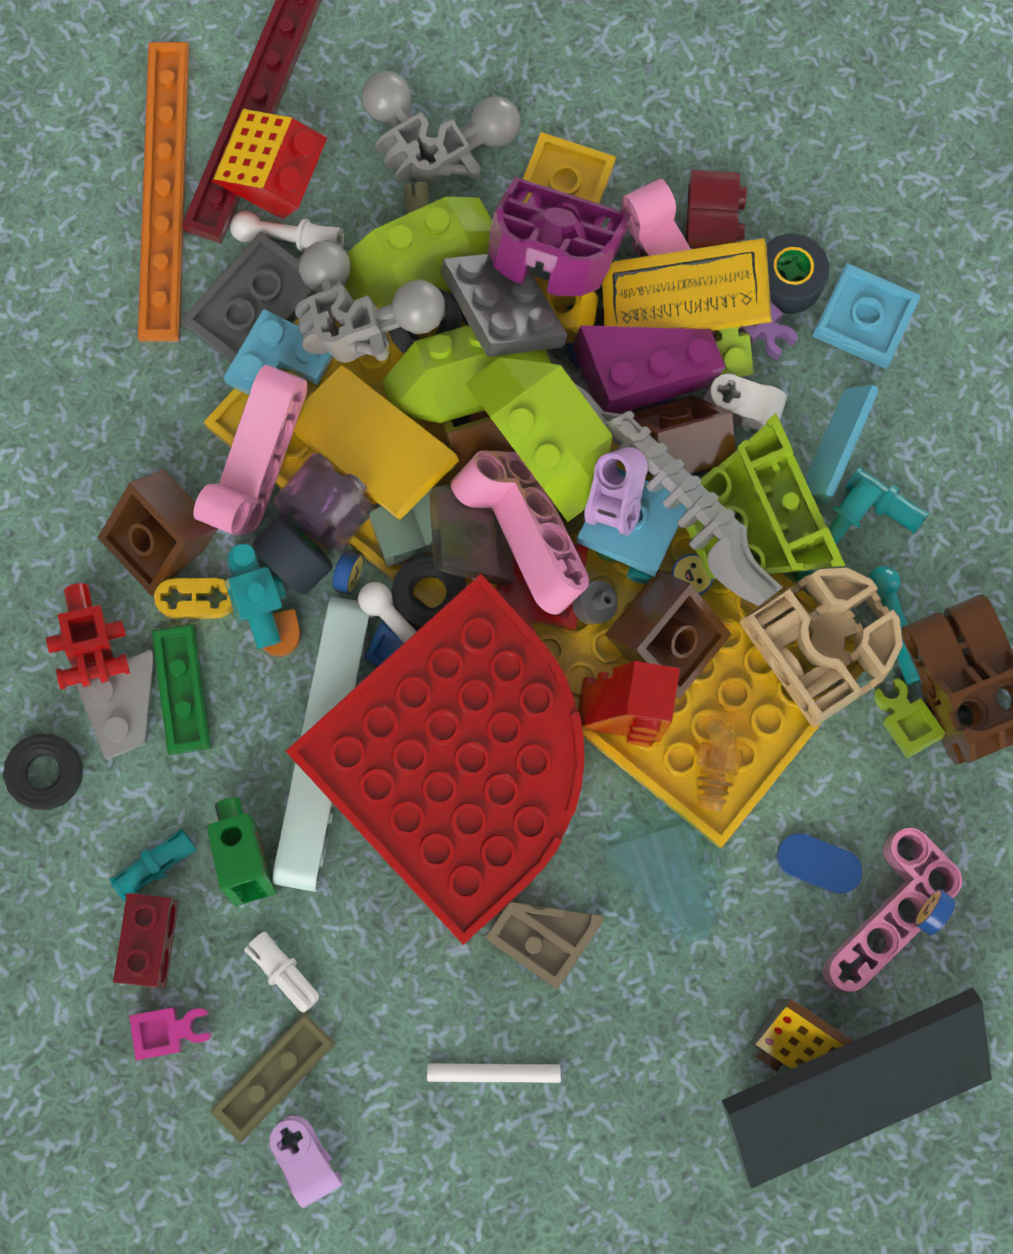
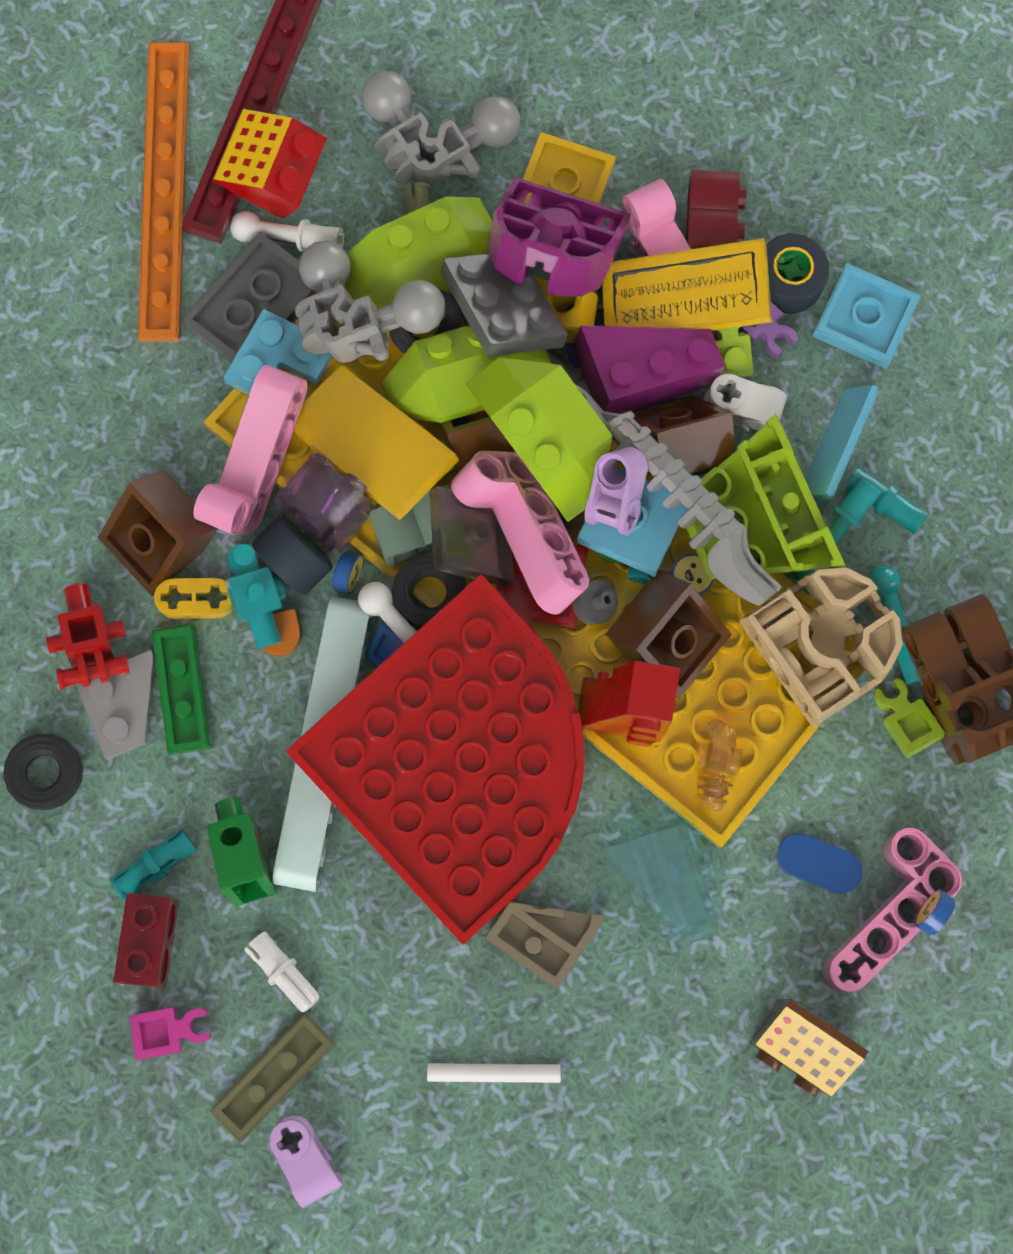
black tile [722,988,992,1189] -> none

